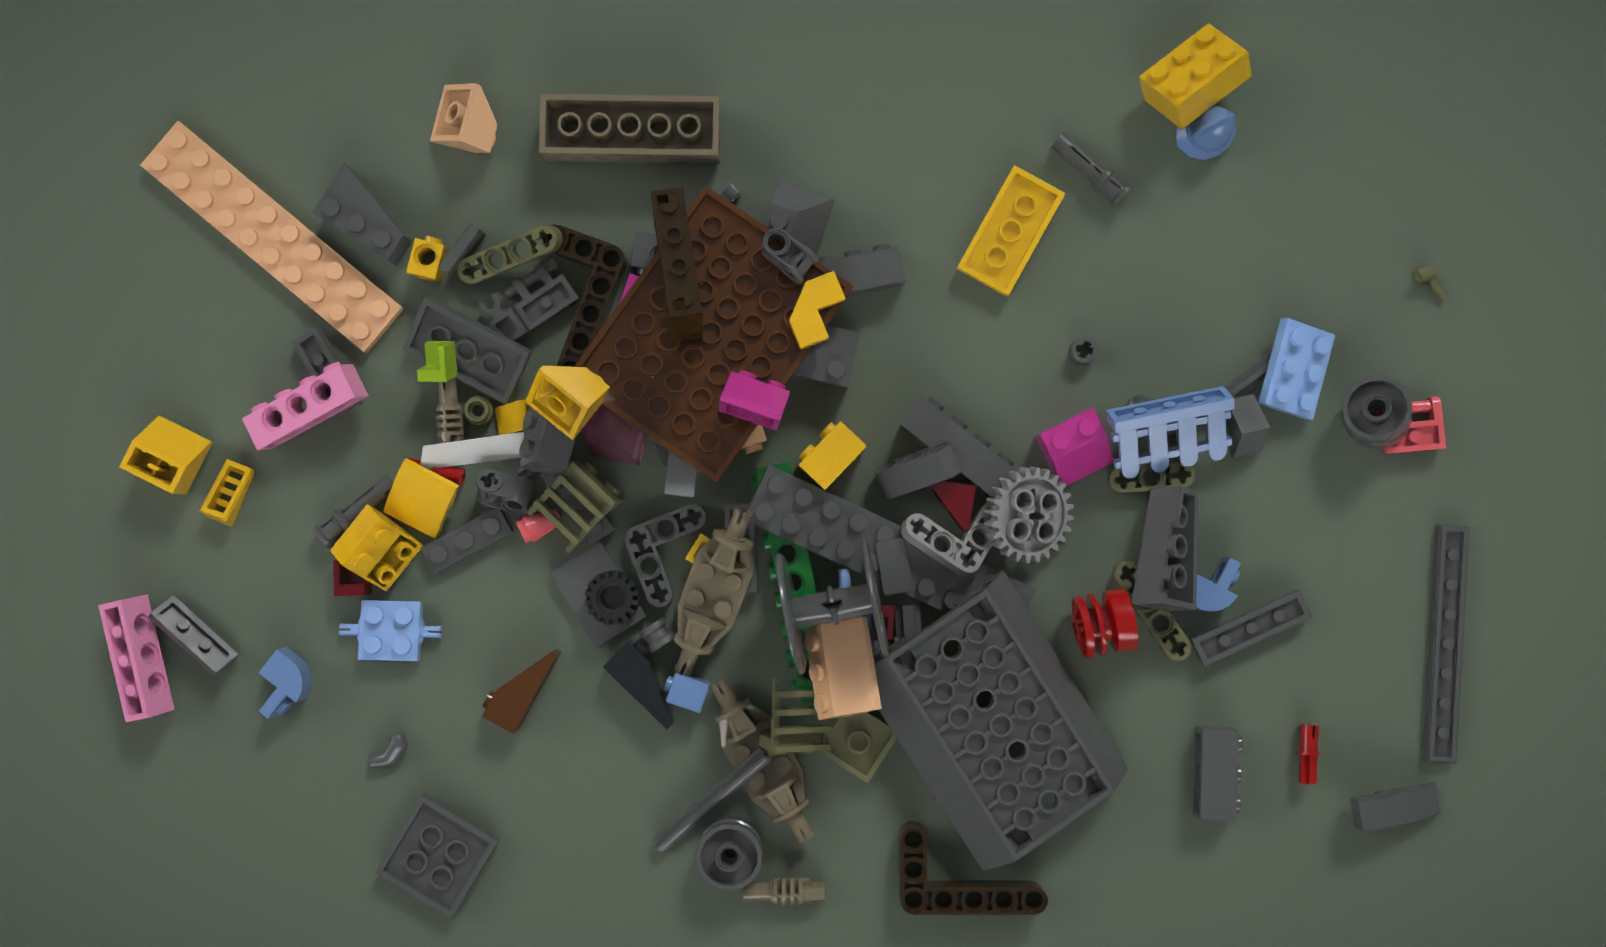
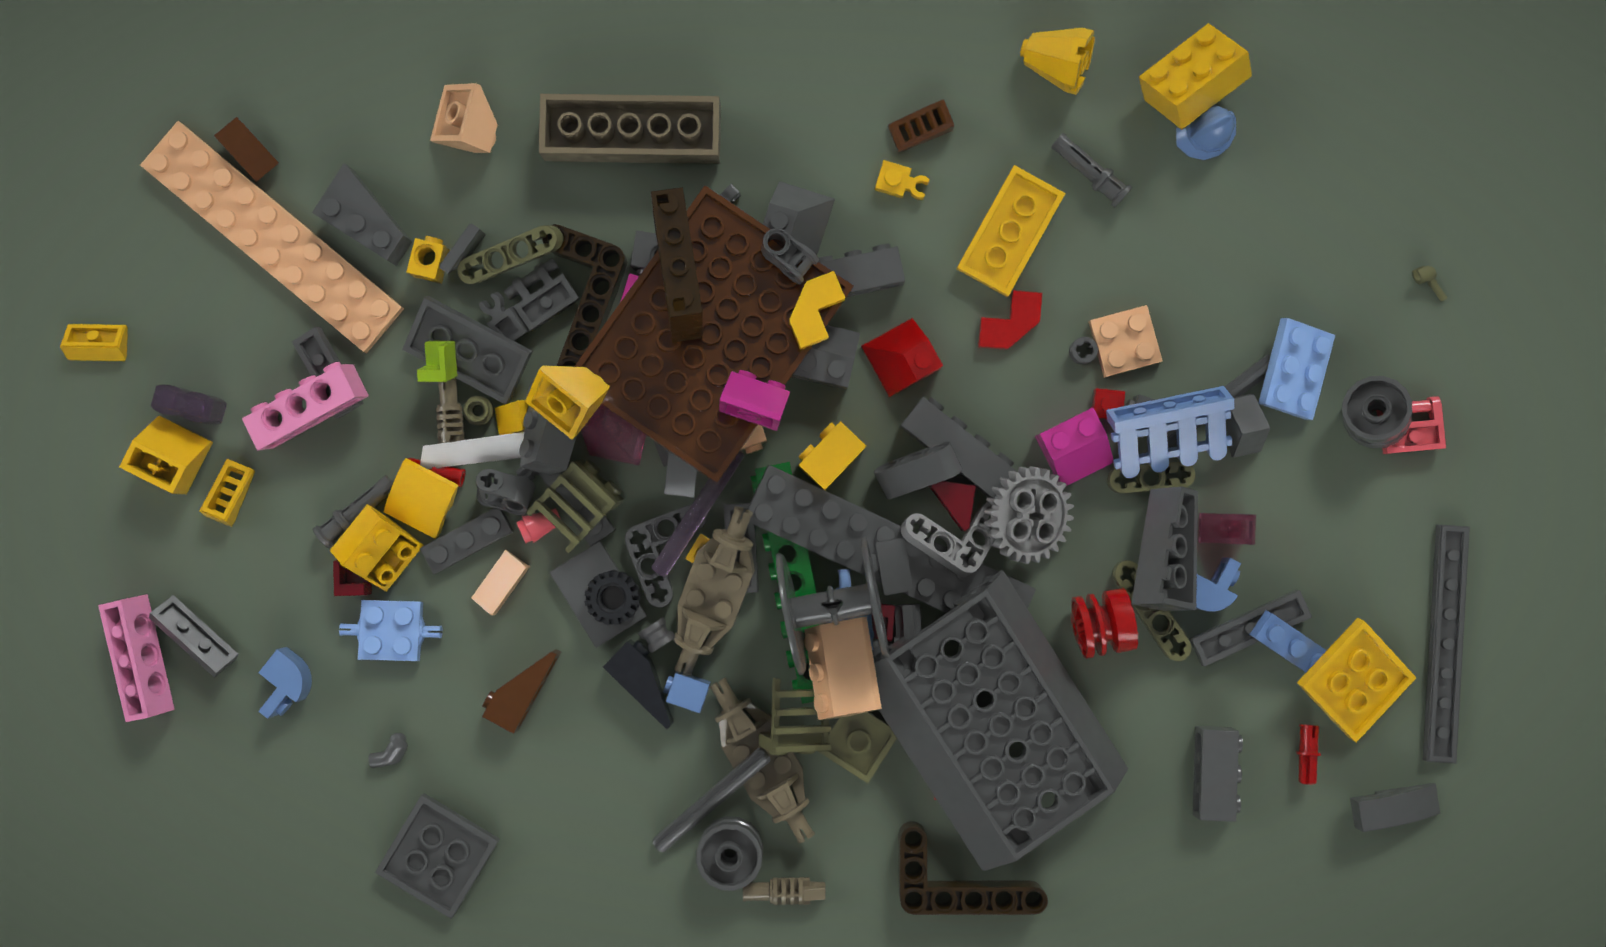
none -> yellow slope [60,324,128,361]
none -> clear purple brick [151,385,227,425]
none -> reddish brown slope [214,117,279,182]
none -> light nougat slope [471,550,530,616]
none -> clear purple axle [652,451,744,577]
none -> red slope [861,318,943,397]
none -> yellow plate [875,160,930,200]
none -> reddish brown slope [888,99,954,153]
none -> red tile [978,290,1042,350]
none -> yellow cone [1020,28,1095,95]
none -> light nougat plate [1088,305,1163,378]
none -> red plate [1092,388,1125,420]
none -> clear pink slope [1198,513,1256,545]
none -> medium blue plate [1249,610,1327,673]
none -> yellow plate [1297,618,1416,743]

